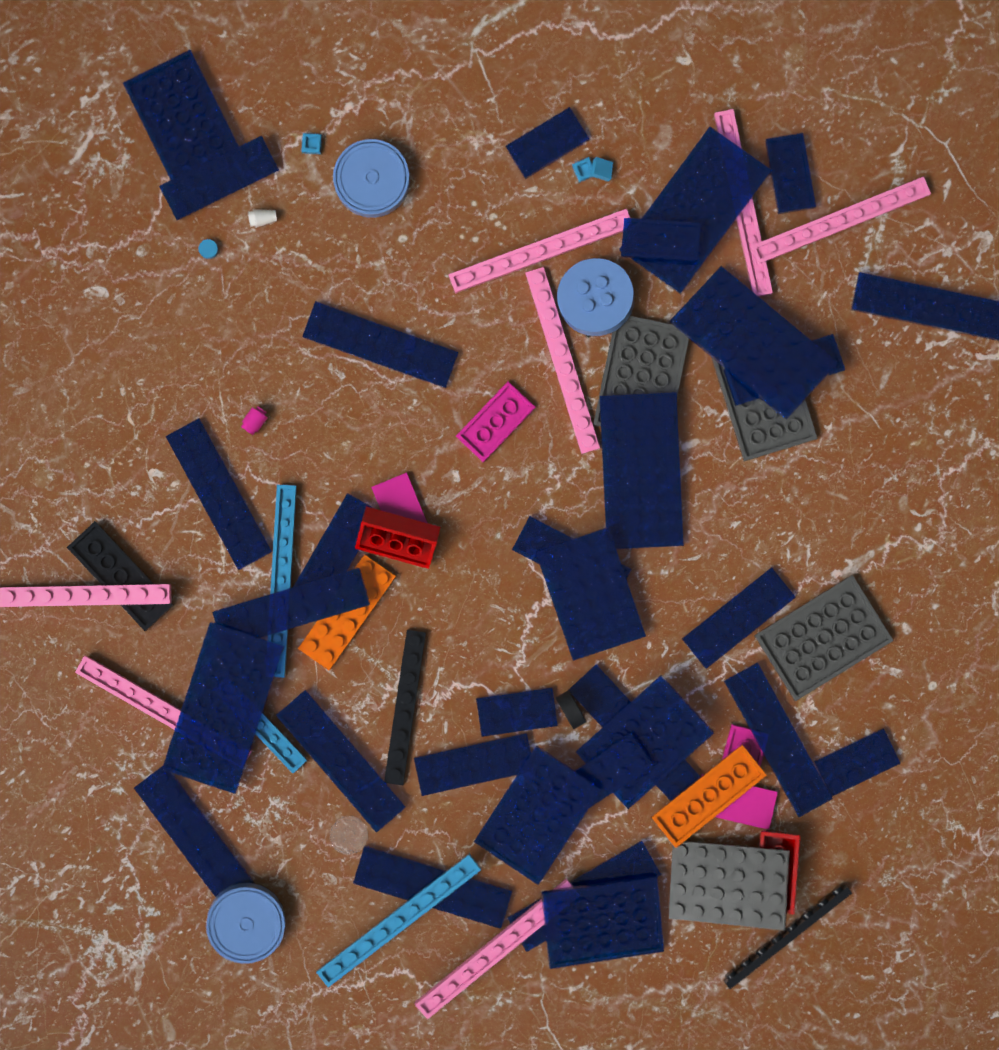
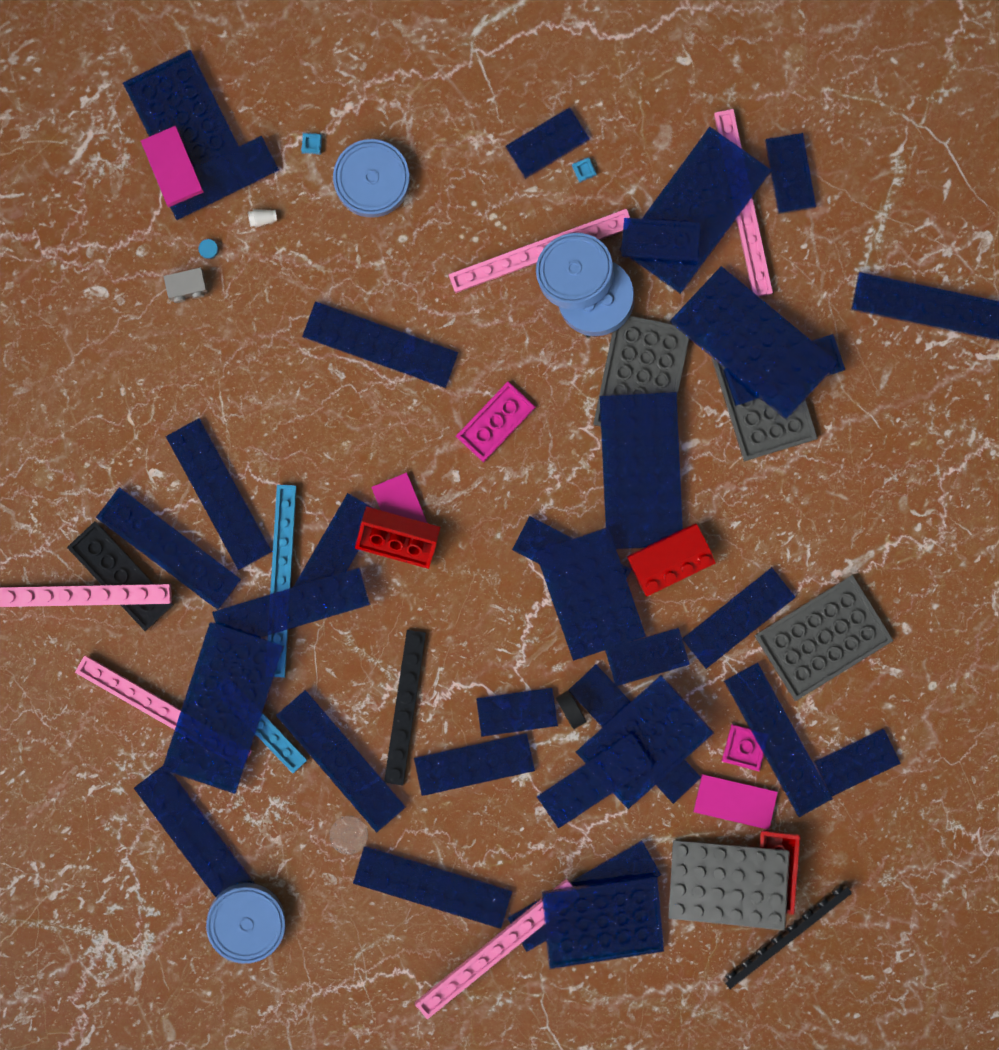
dark pink brick [241,406,267,435] -> none
orange plate [298,554,396,671] -> none
dark azure plate [316,853,481,987] -> none
clear blue plate [474,745,602,885] -> none
bright pink plate [525,267,600,454] -> none
dark azure tile [592,157,613,182] -> none
orange plate [651,744,767,848] -> none
bright pink plate [750,177,931,265] -> none
none -> clear blue plate [96,487,242,610]
none -> dark pink tile [141,126,203,208]
none -> light grey brick [163,267,208,303]
none -> medium blue brick [536,233,614,309]
none -> clear blue plate [605,628,690,686]
none -> red slope [627,523,716,597]

